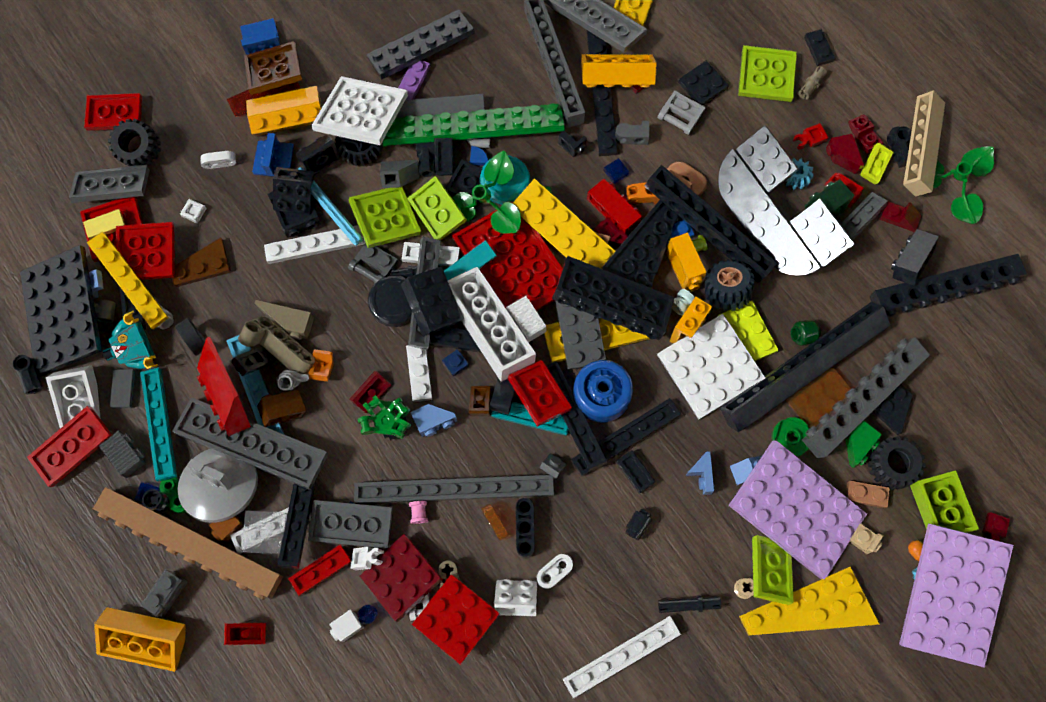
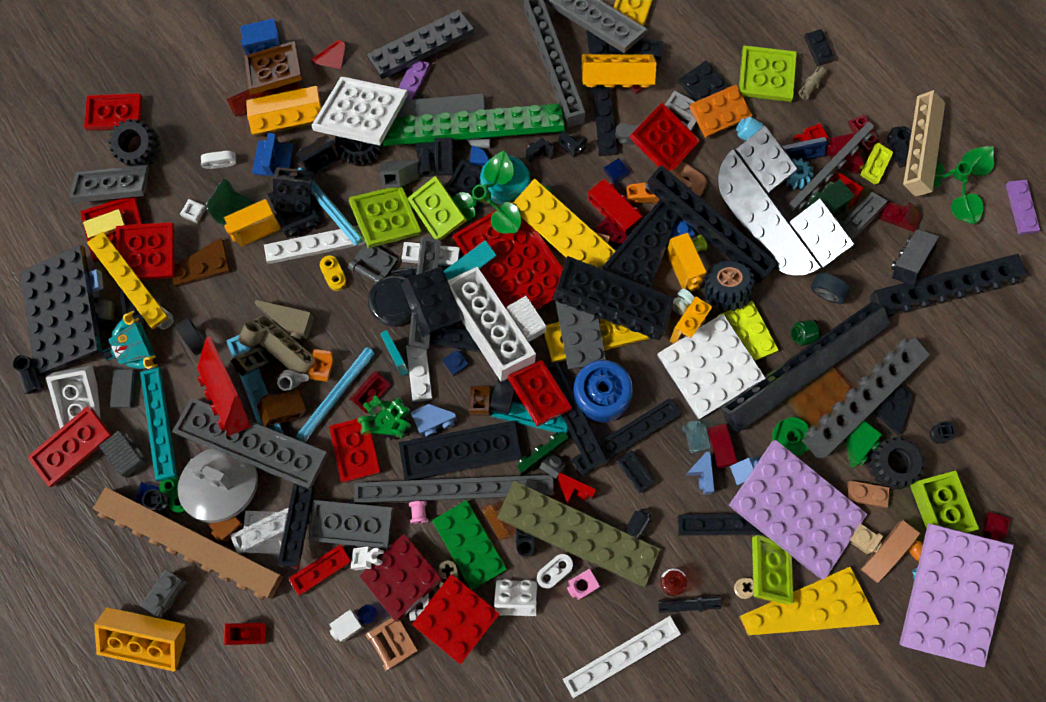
none -> clear green bracket [205,178,253,228]
none -> light orange window [224,199,281,247]
none -> medium azure axle [296,347,375,443]
none -> red slope [310,40,345,69]
none -> yellow plate [320,256,347,291]
none -> red plate [329,418,381,483]
none -> nougat plate [365,618,418,671]
none -> teal tile [381,330,409,376]
none -> black plate [398,421,521,481]
none -> green plate [432,500,507,591]
none -> olive plate [496,481,660,587]
none -> dark green plate [516,431,568,476]
none -> black bracket [526,137,554,163]
none -> red slope [558,473,596,505]
none -> bright pink brick [567,569,600,600]
none -> black plate [609,38,664,60]
none -> red plate [629,102,700,171]
none -> clear red head [659,568,688,596]
none -> black plate [677,514,765,536]
none -> clear light blue bracket [682,420,710,453]
none -> orange plate [689,85,752,138]
none -> dark red slope [707,423,737,469]
none -> medium azure head [736,117,763,141]
none -> dark blue tile [782,137,827,161]
none -> dark grey plate [788,121,874,211]
none -> black wheel [811,273,850,304]
none -> nougat slope [860,520,920,583]
none -> black wheel [929,421,956,444]
none -> medium lavender plate [1006,180,1040,235]

